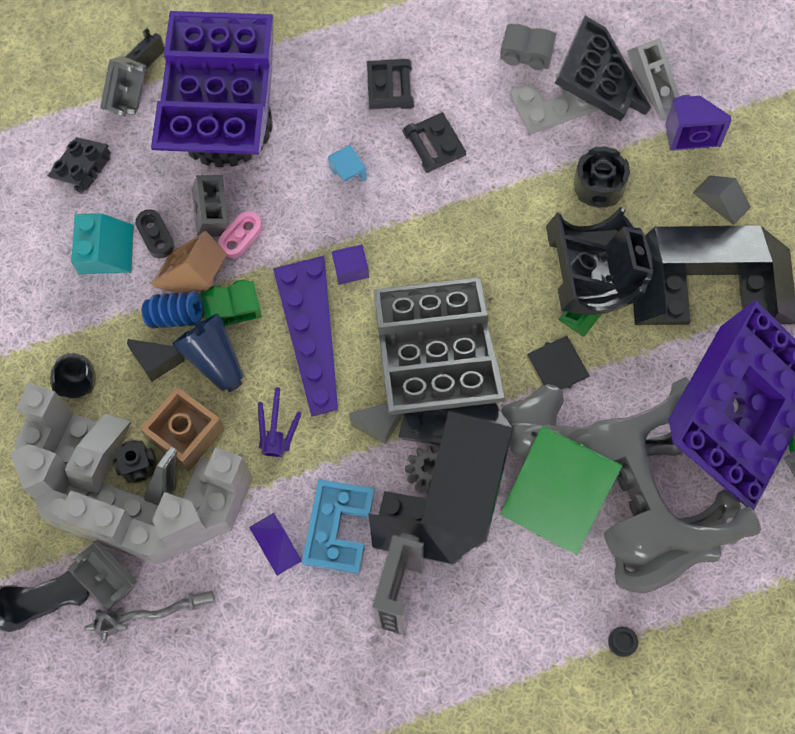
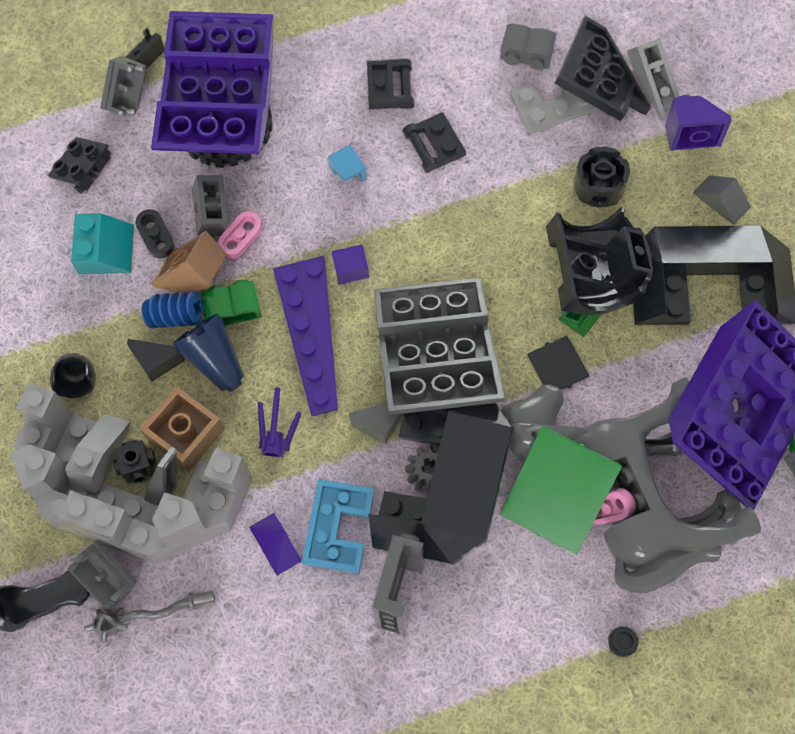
none -> bright pink plate [594,488,636,525]

